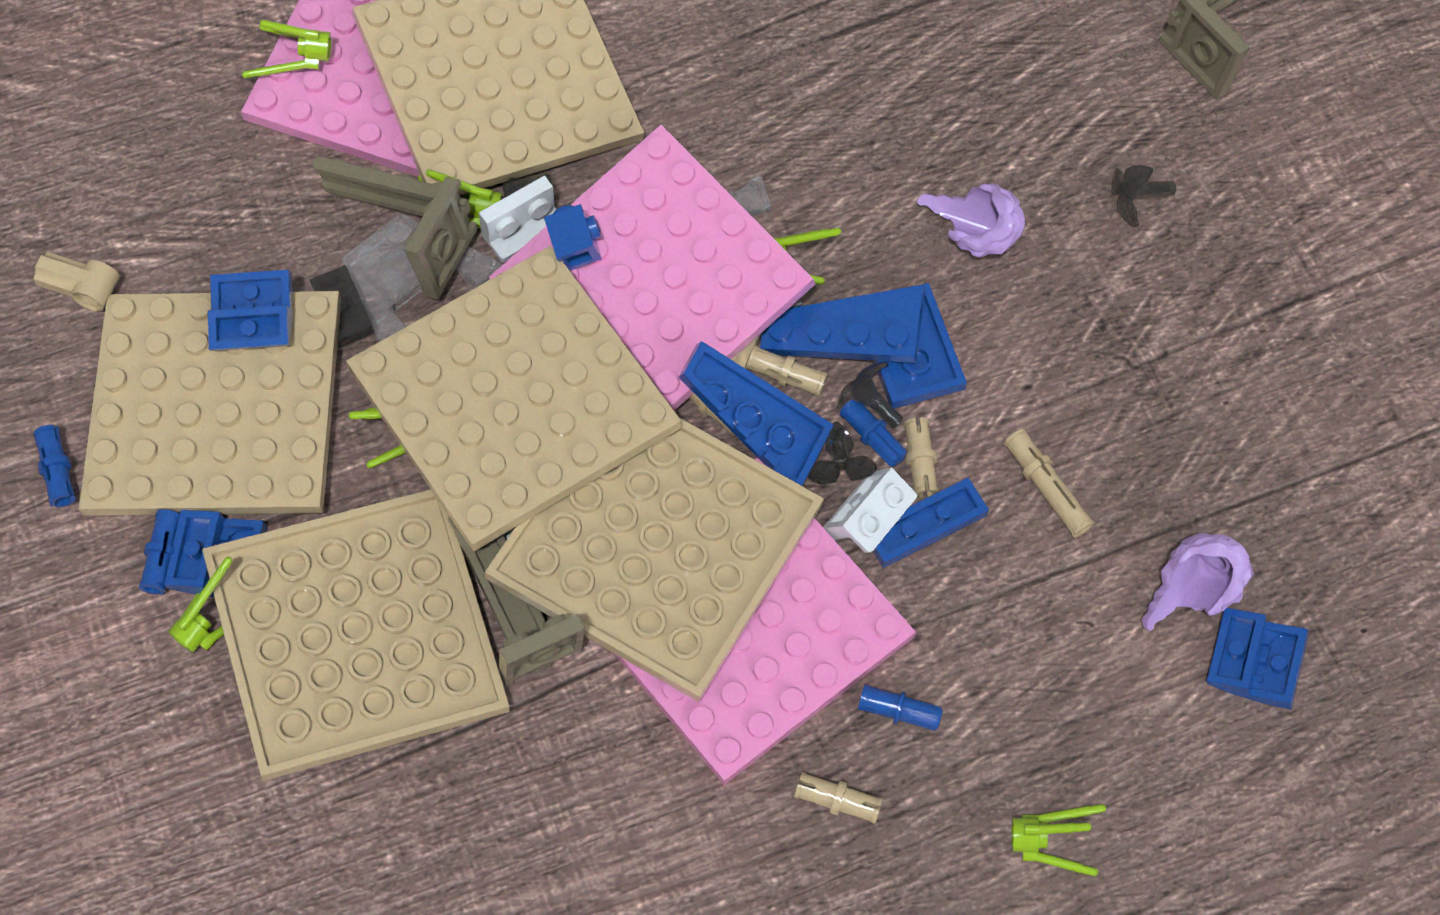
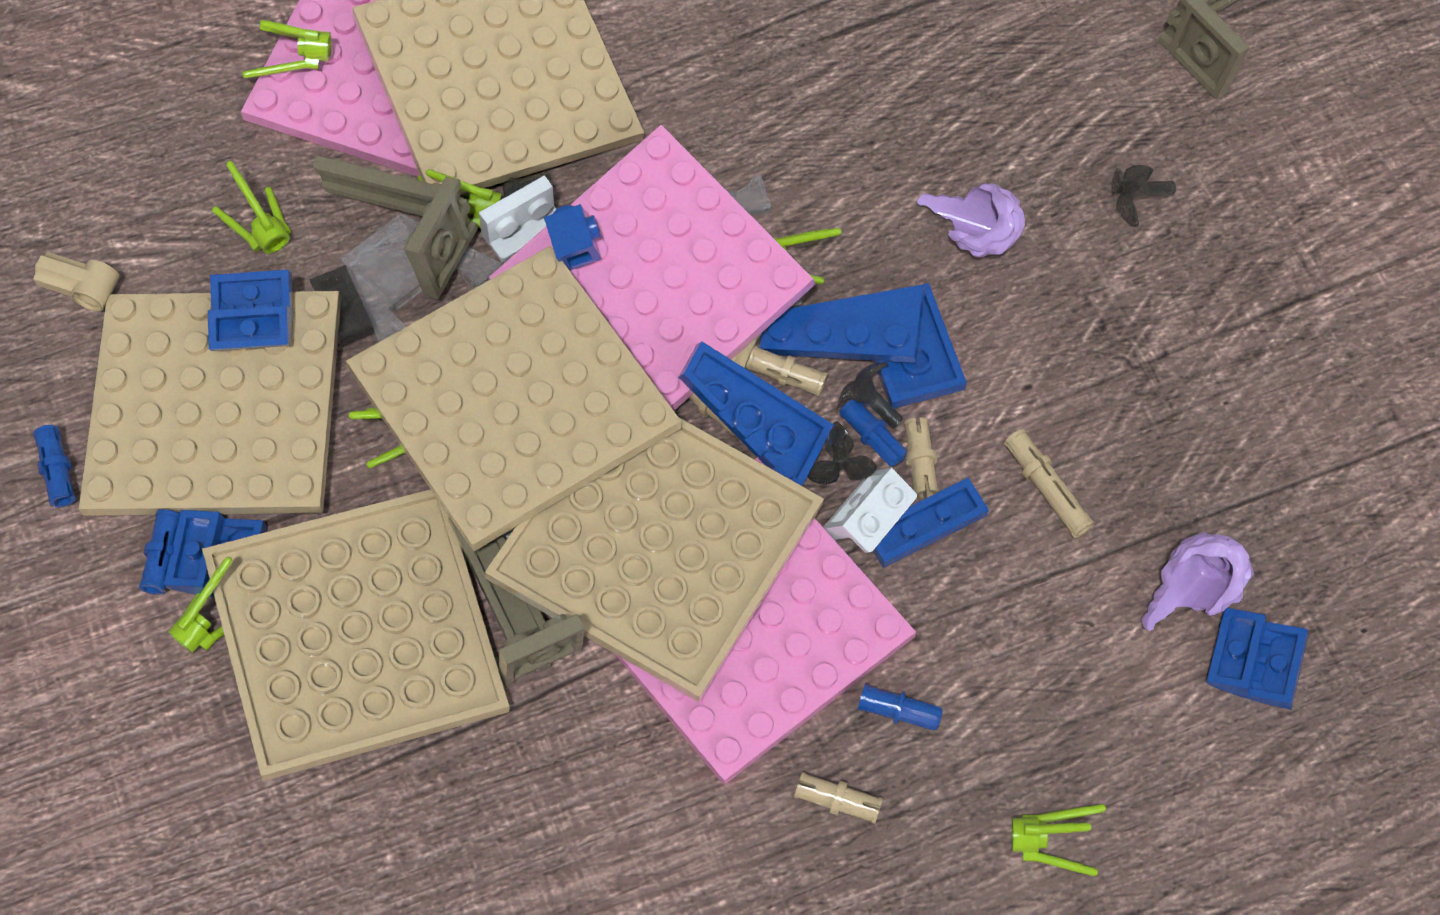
none -> lime plant [212,161,291,254]

